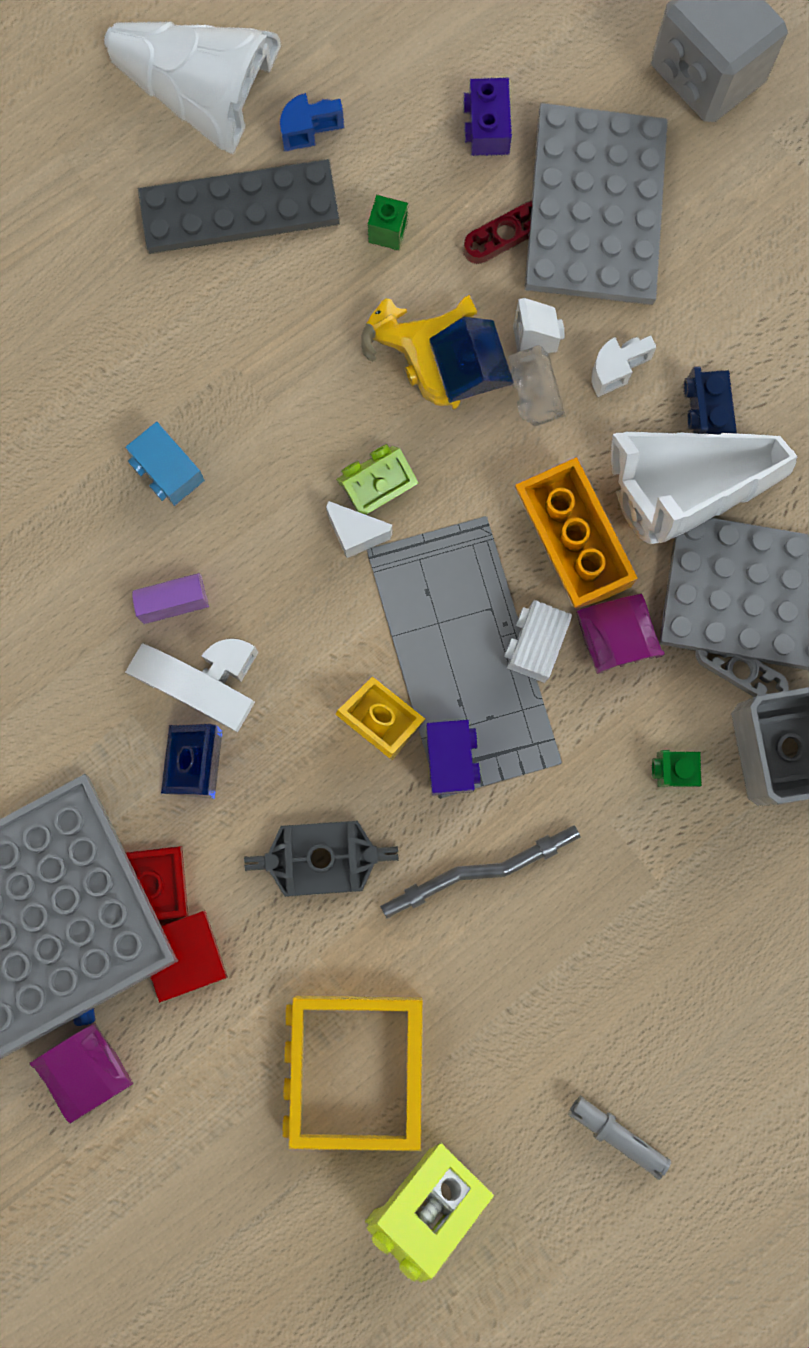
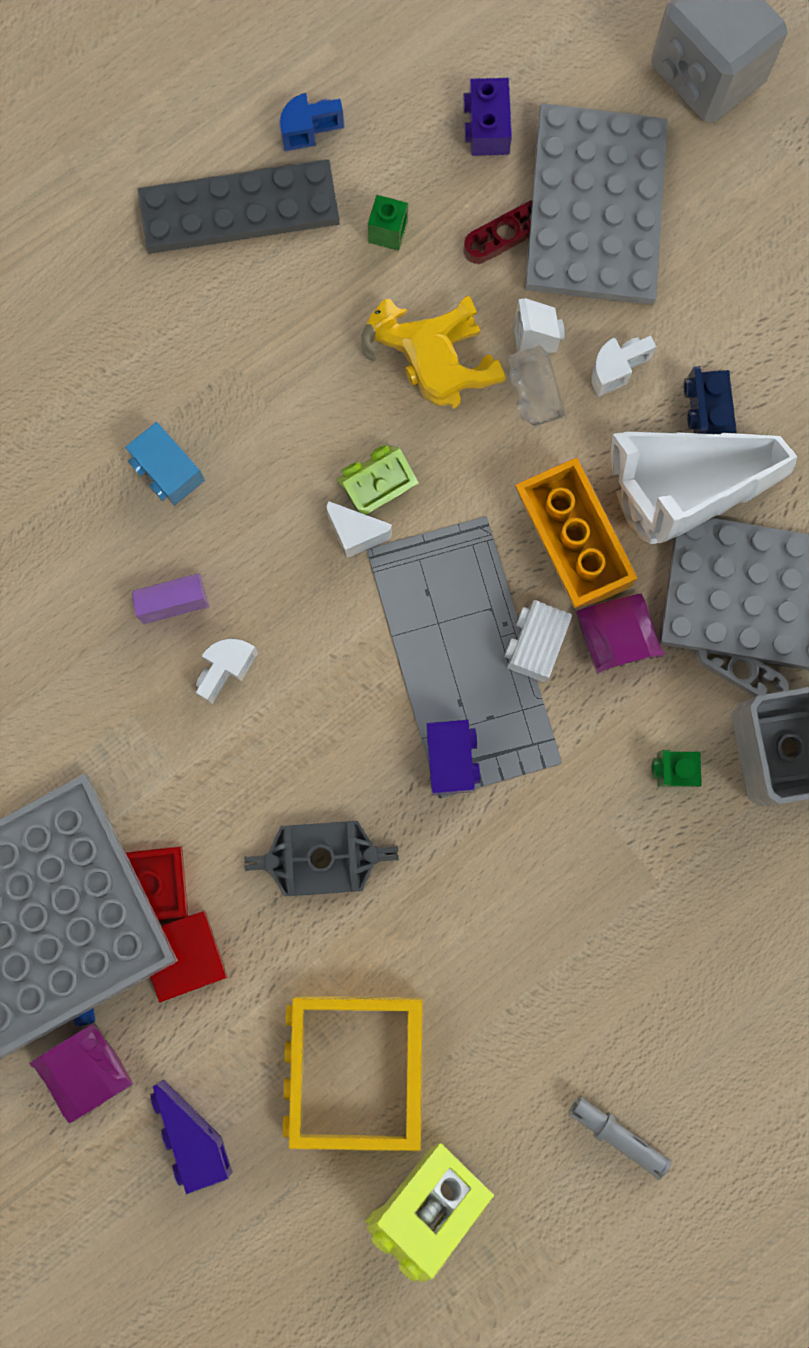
white cone [104,22,281,154] -> none
white slope [125,643,255,732] -> none
clear blue slope [161,724,223,799] -> none
yellow slope [335,676,425,761] -> none
flat silver bar [381,825,581,918] -> none
clear blue slope [429,317,514,403] -> none
none -> dark purple slope [150,1080,233,1194]

